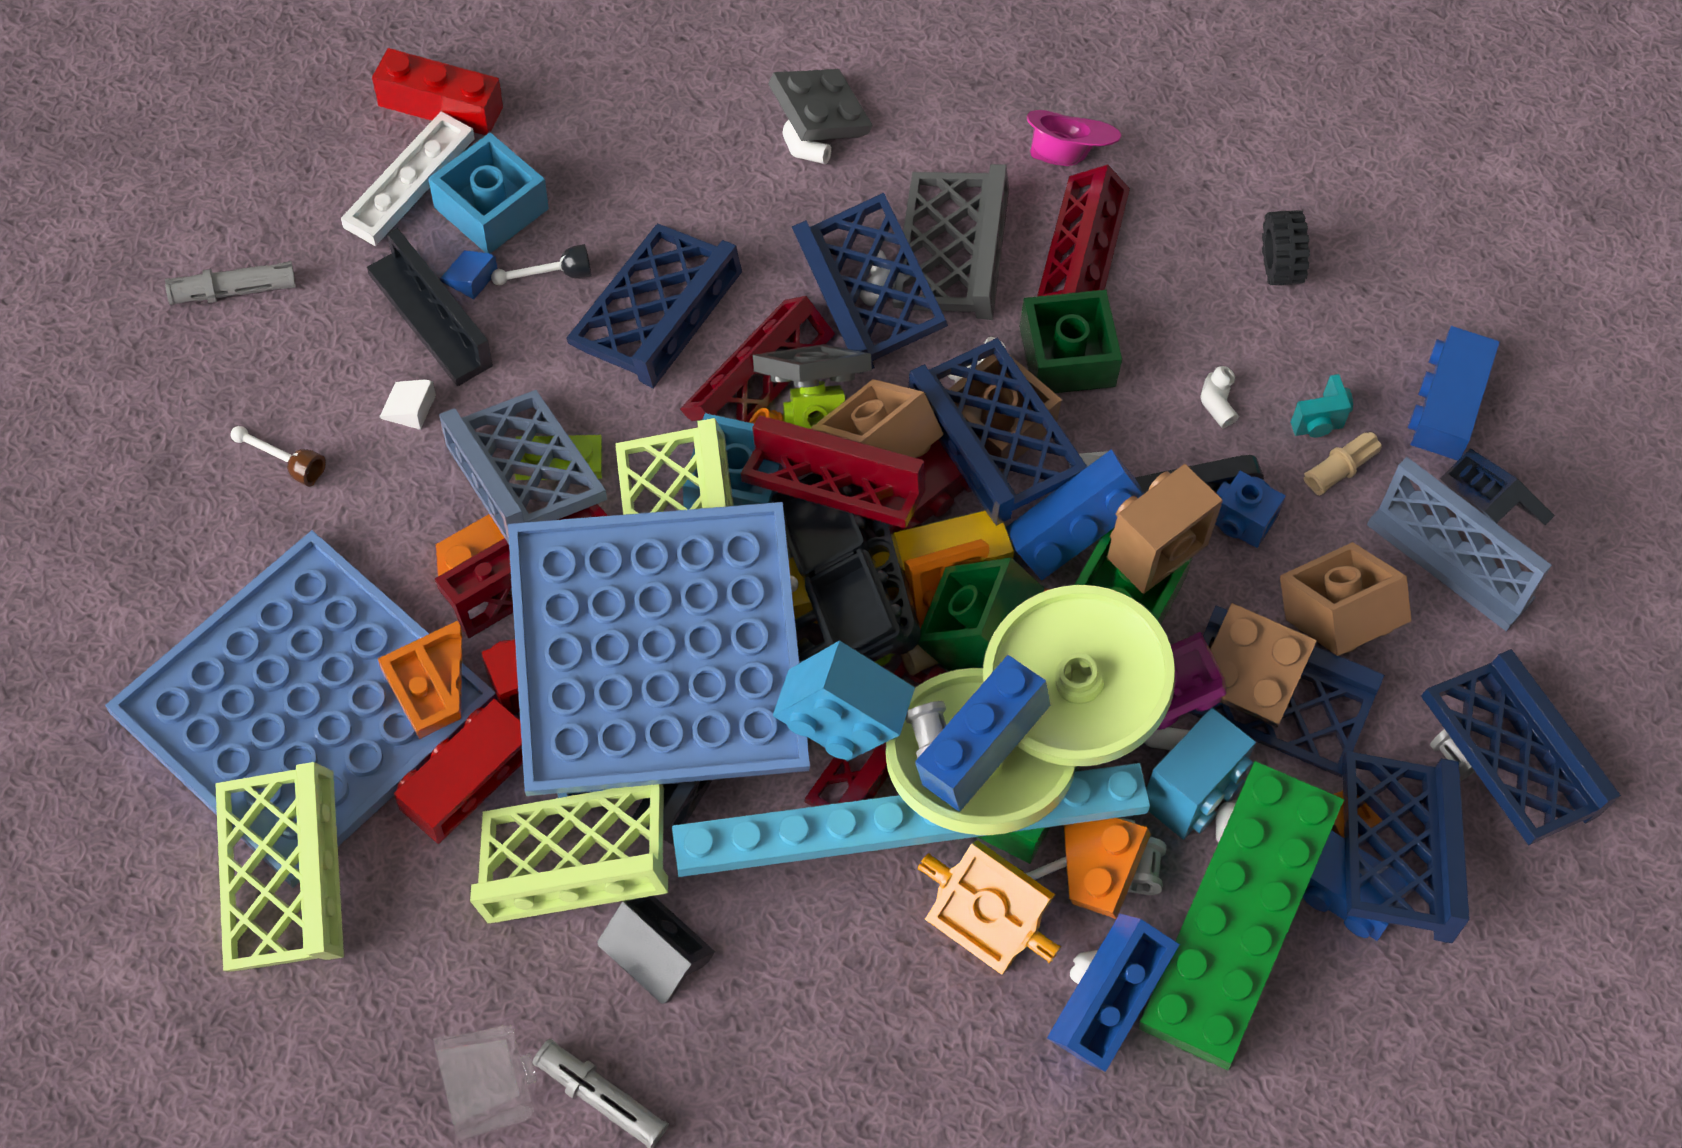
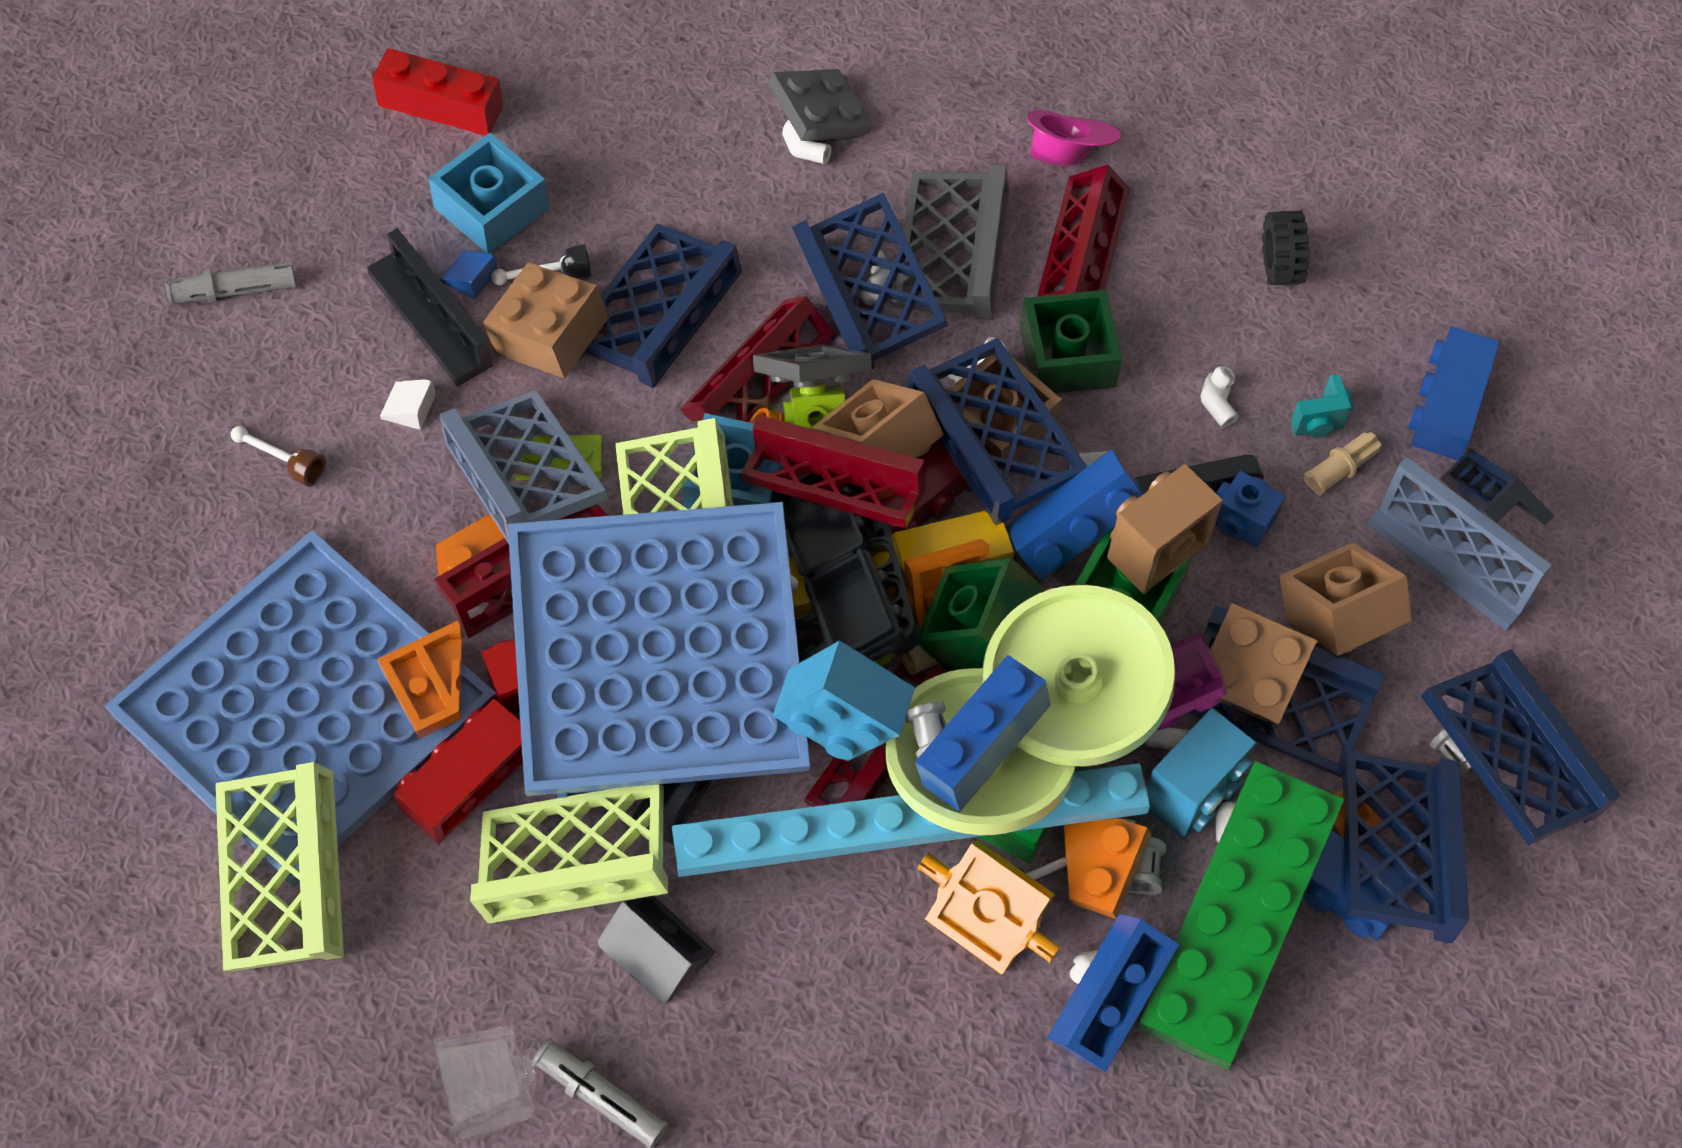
white plate [341,111,475,246] -> none
none -> medium nougat brick [483,262,609,379]

